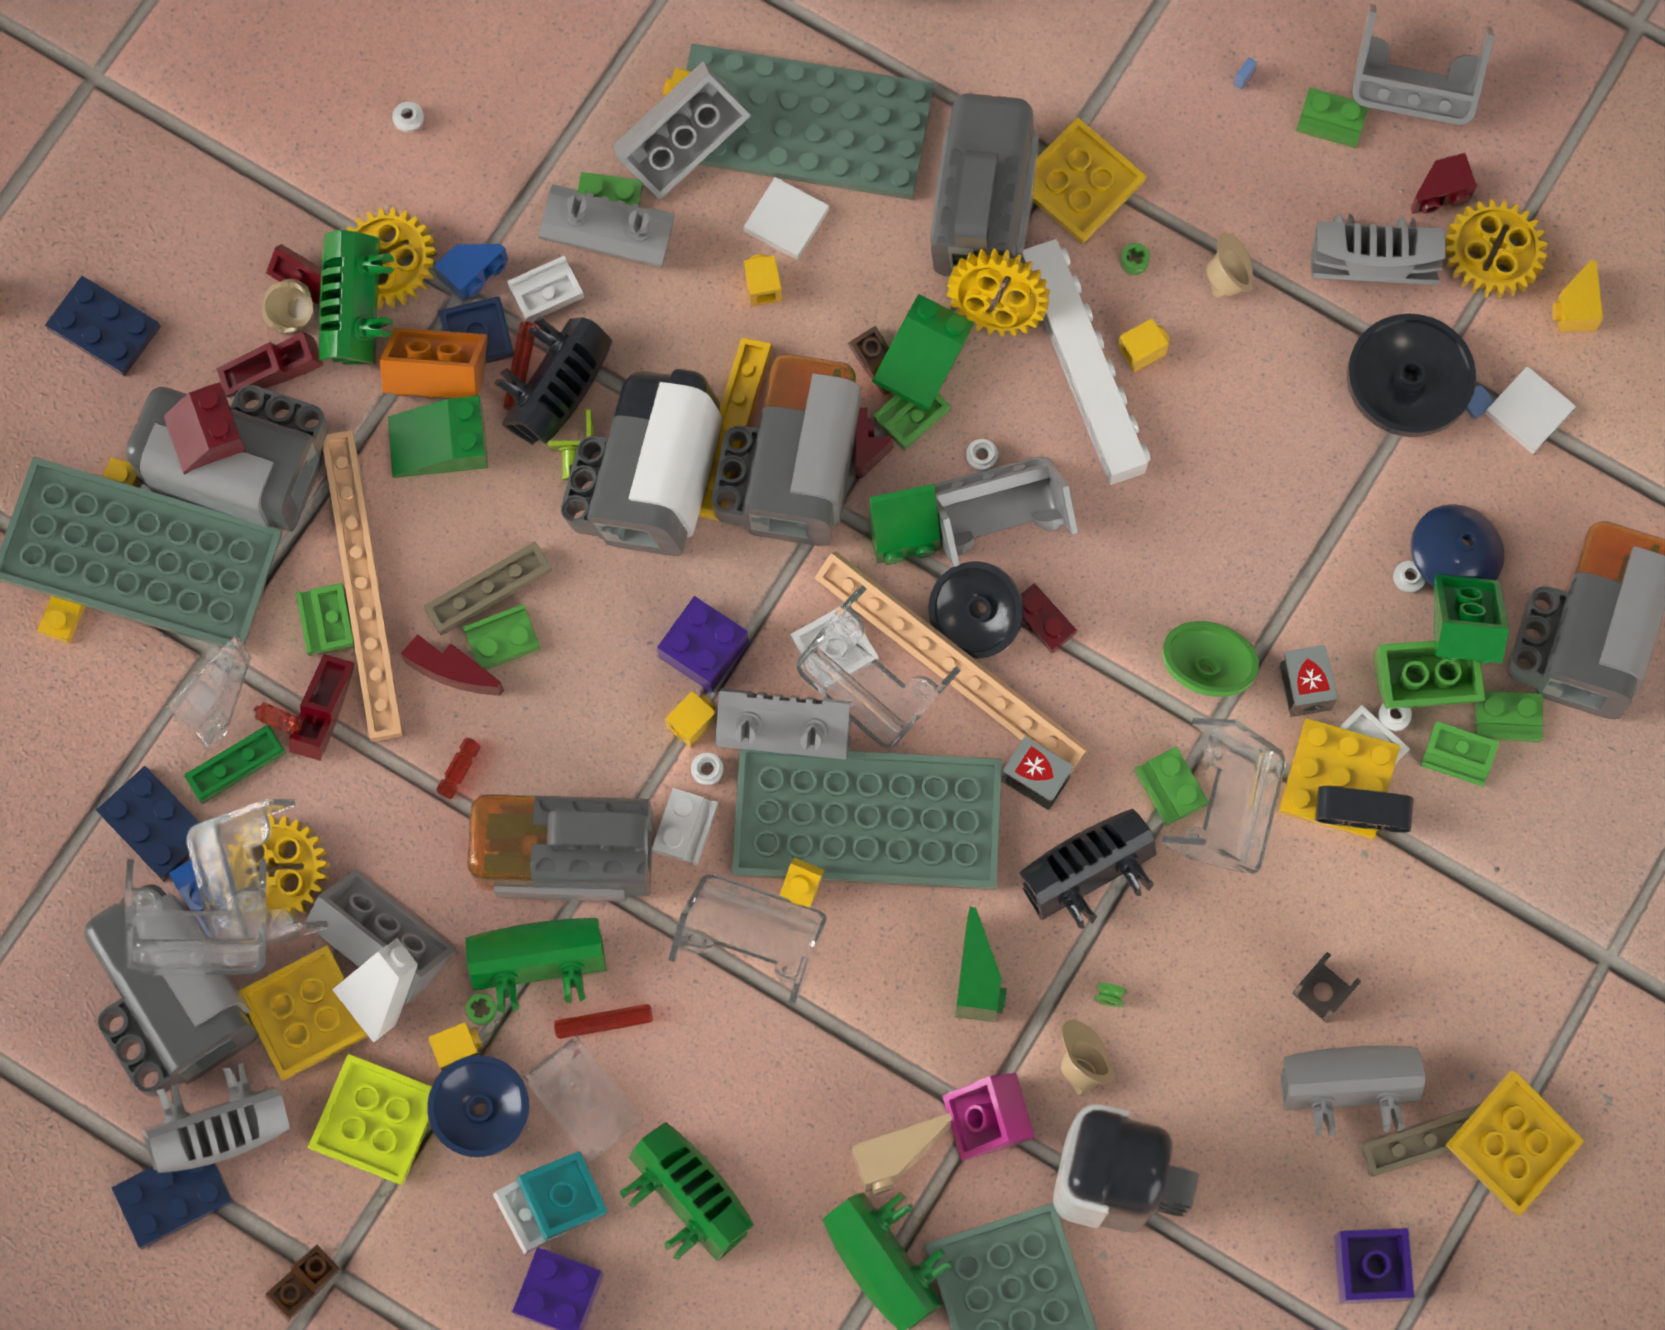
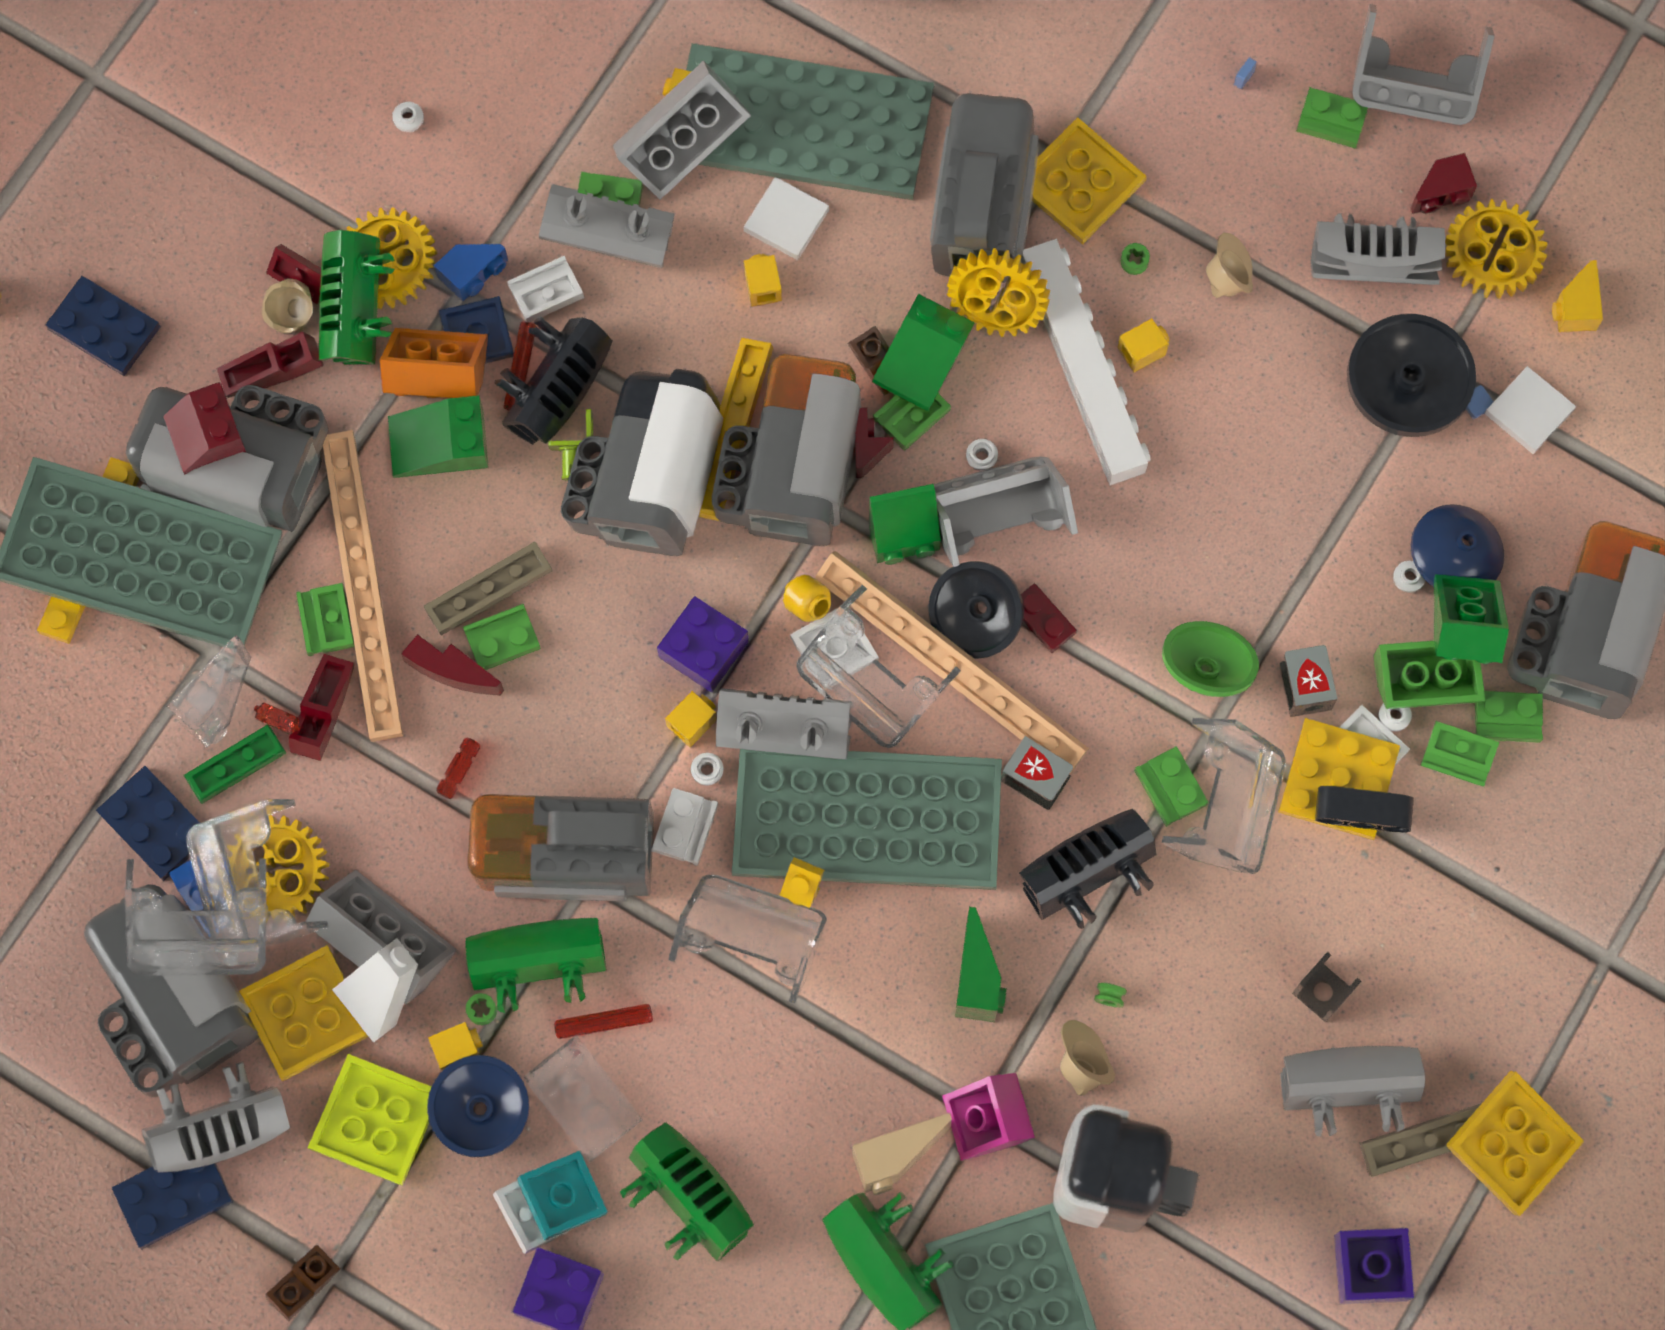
none -> yellow head [783,574,831,622]

